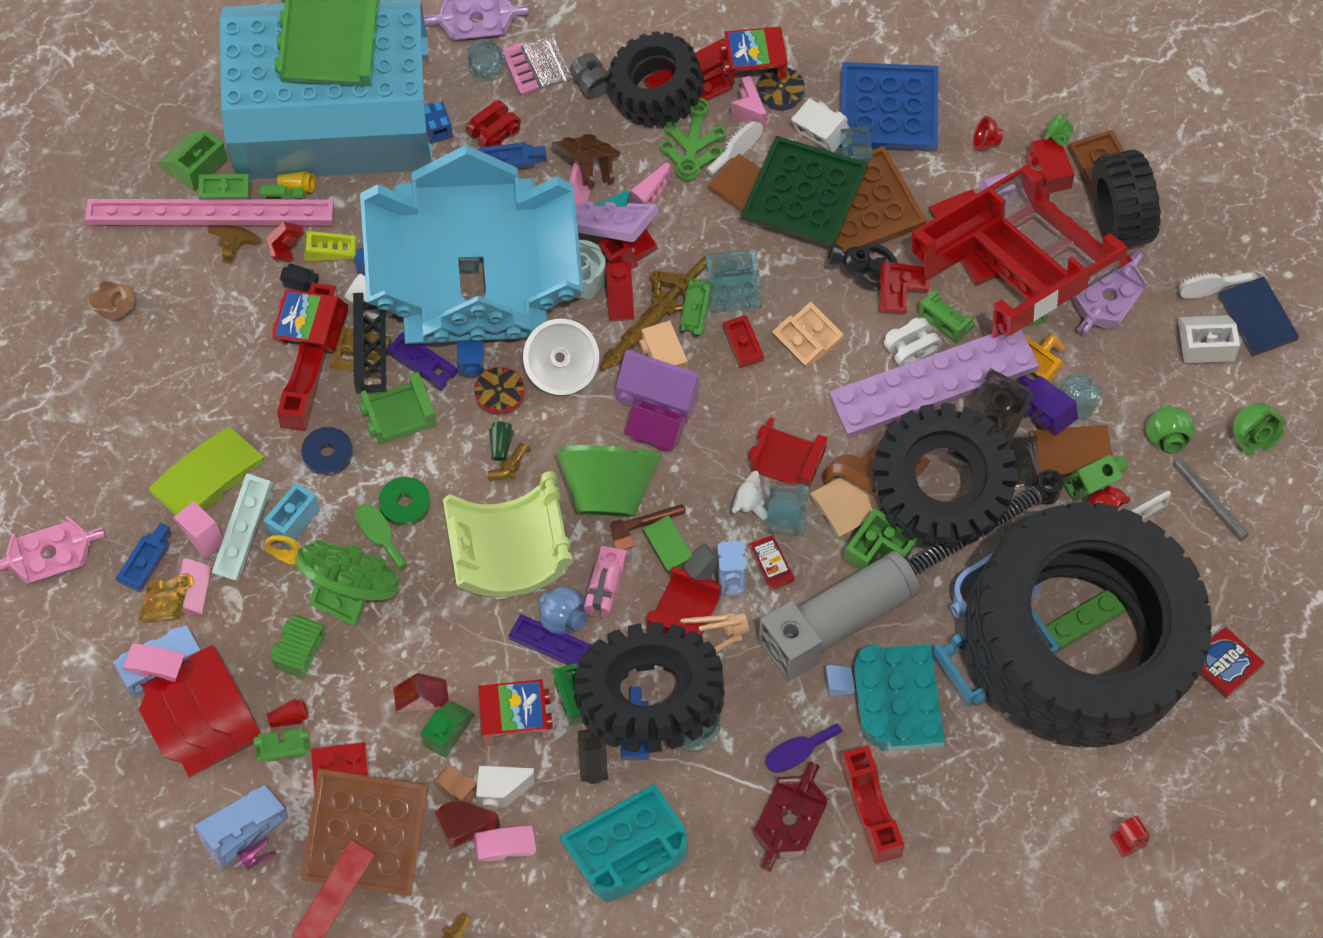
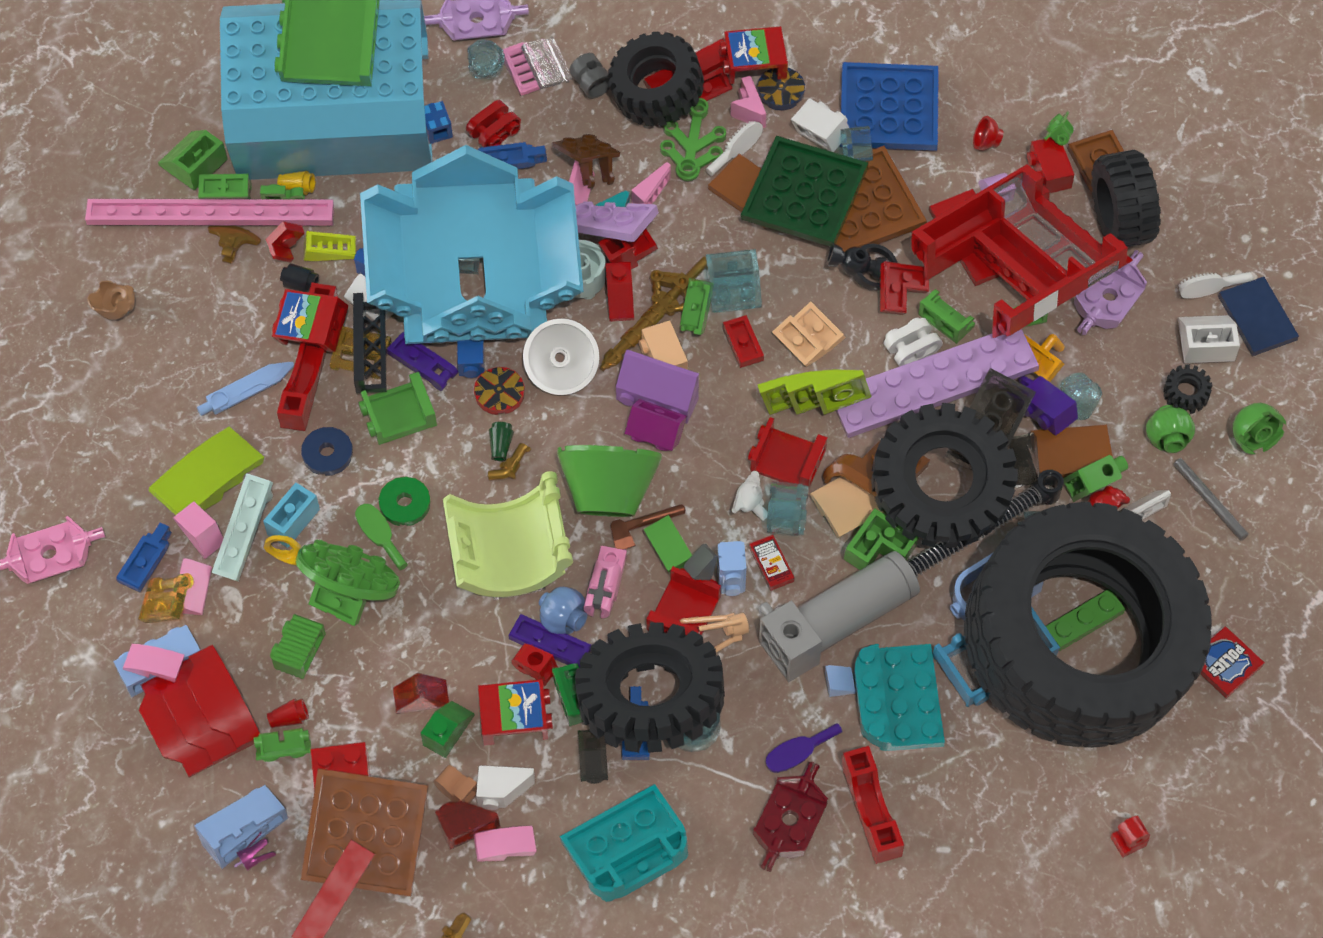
none -> light blue piece [197,362,294,416]
none -> red leg [511,644,558,686]
none -> lime slope [757,369,872,415]
none -> black tyre [1163,364,1212,414]

